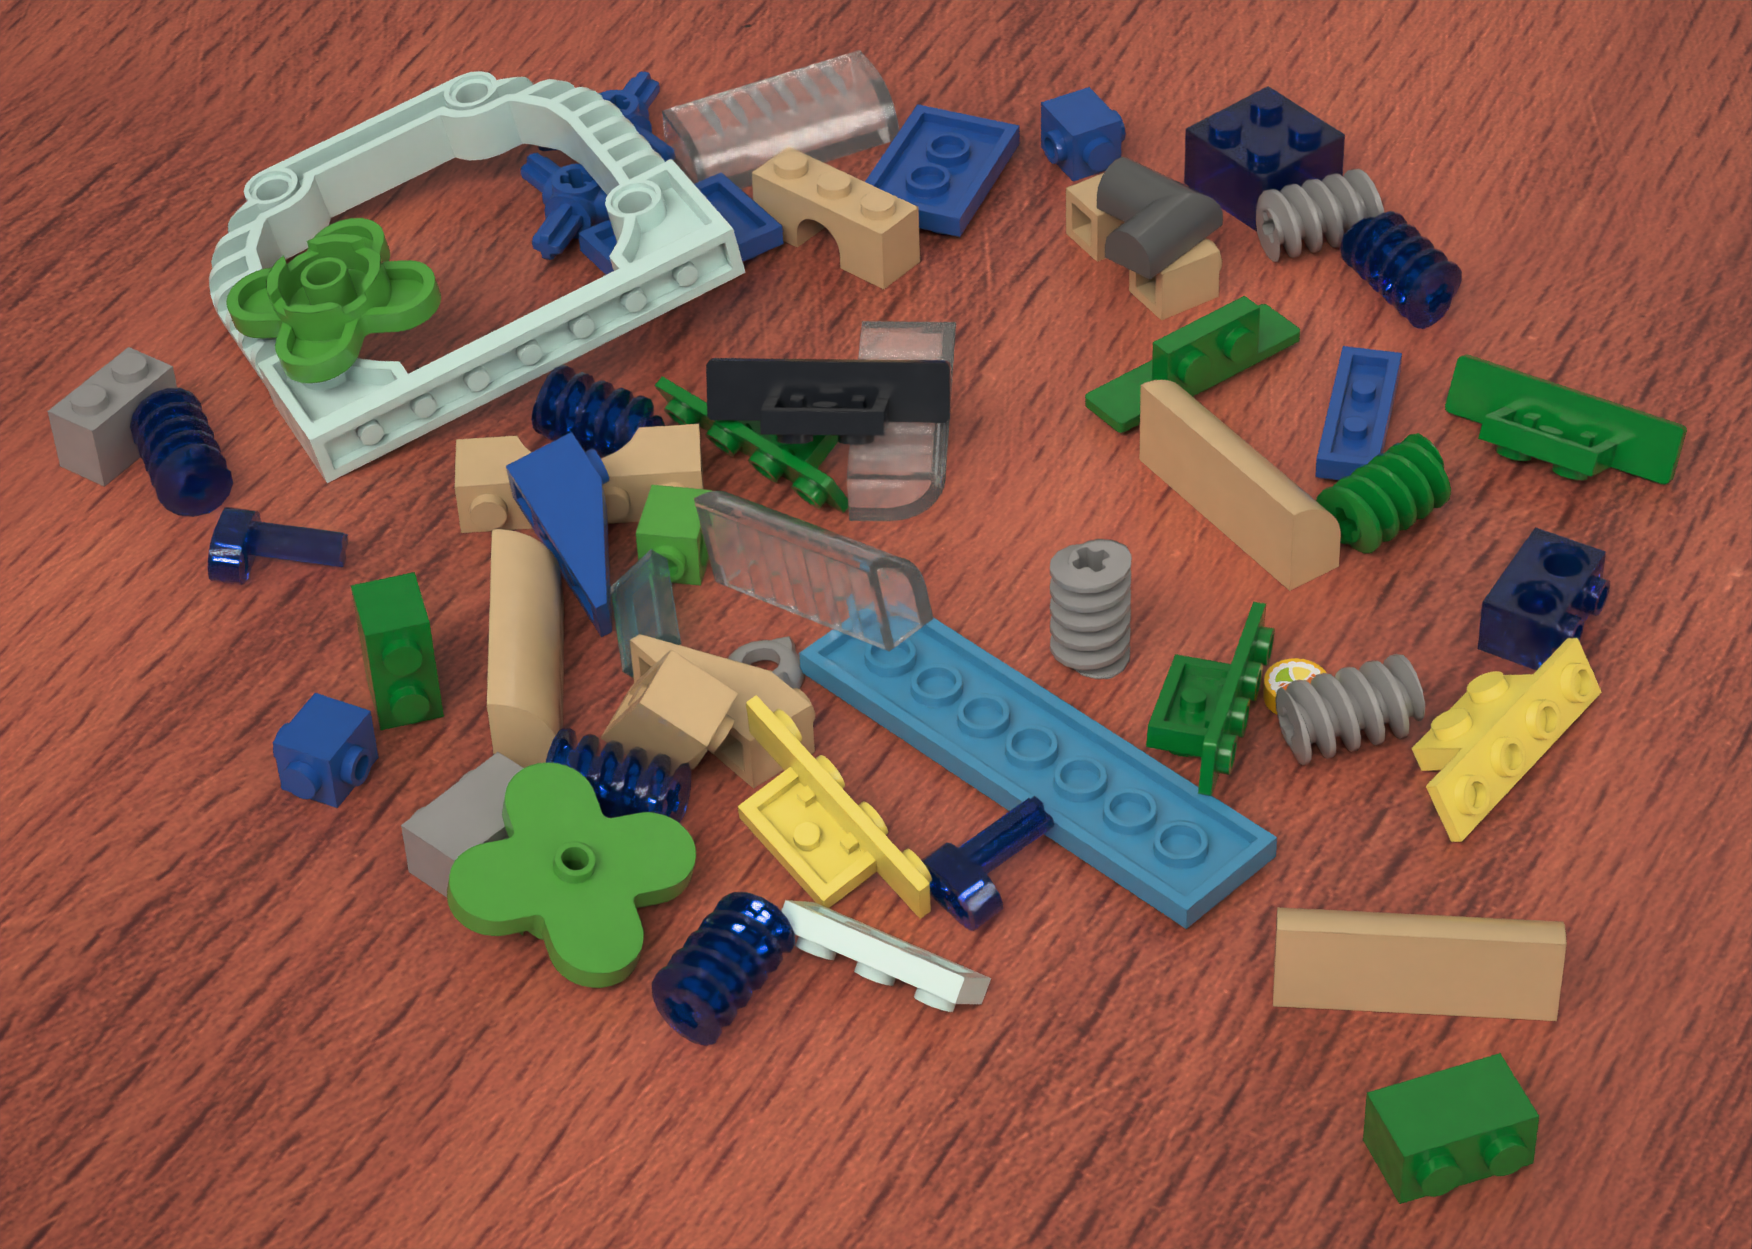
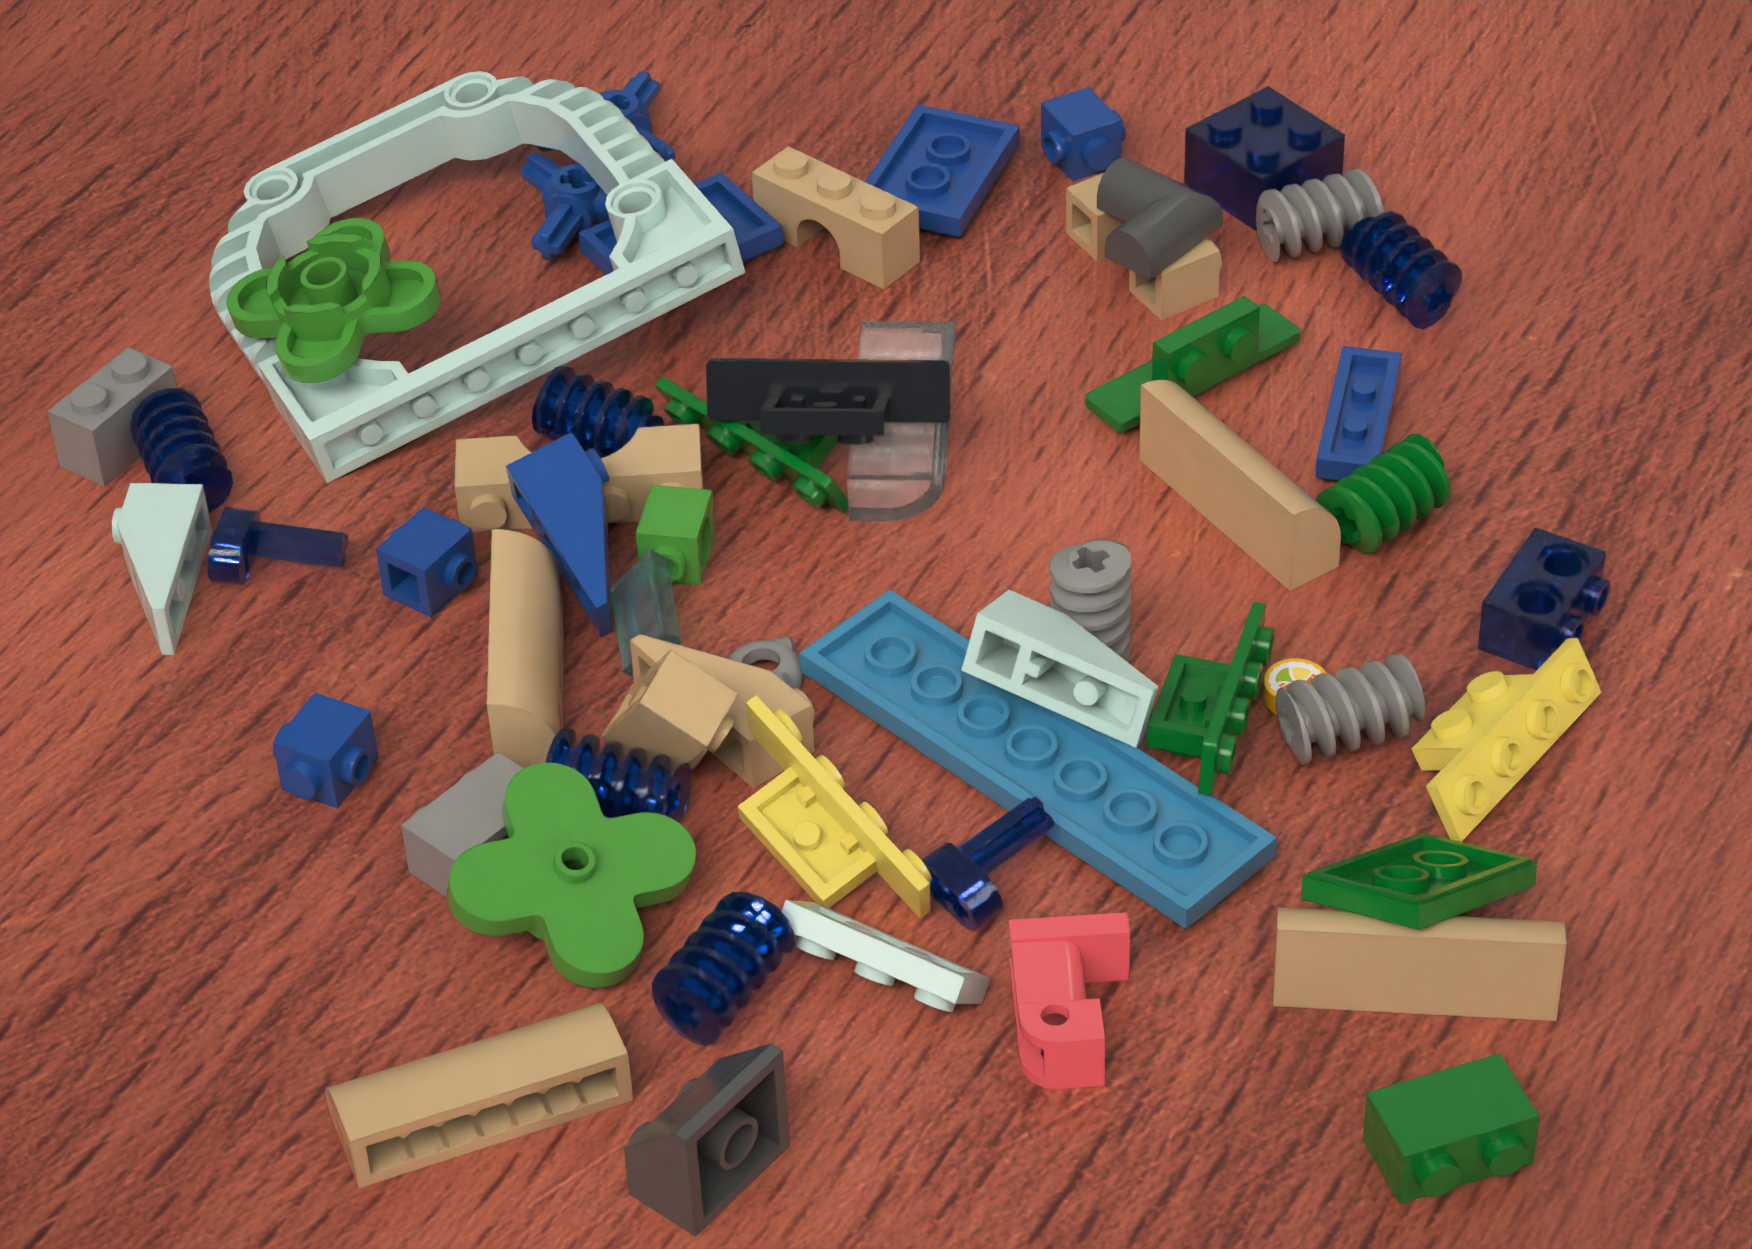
green brick [351,572,444,730] -> none
clear brick [662,50,899,189] -> none
clear brick [694,491,934,651] -> none
green bracket [1445,354,1687,485] -> none
none -> light aqua slope [112,483,212,655]
none -> tan brick [325,1003,633,1188]
none -> blue brick [376,507,478,618]
none -> dark grey slope [624,1044,790,1237]
none -> light aqua slope [961,590,1159,748]
none -> coral piece [1008,912,1130,1089]
none -> green tile [1301,833,1537,930]

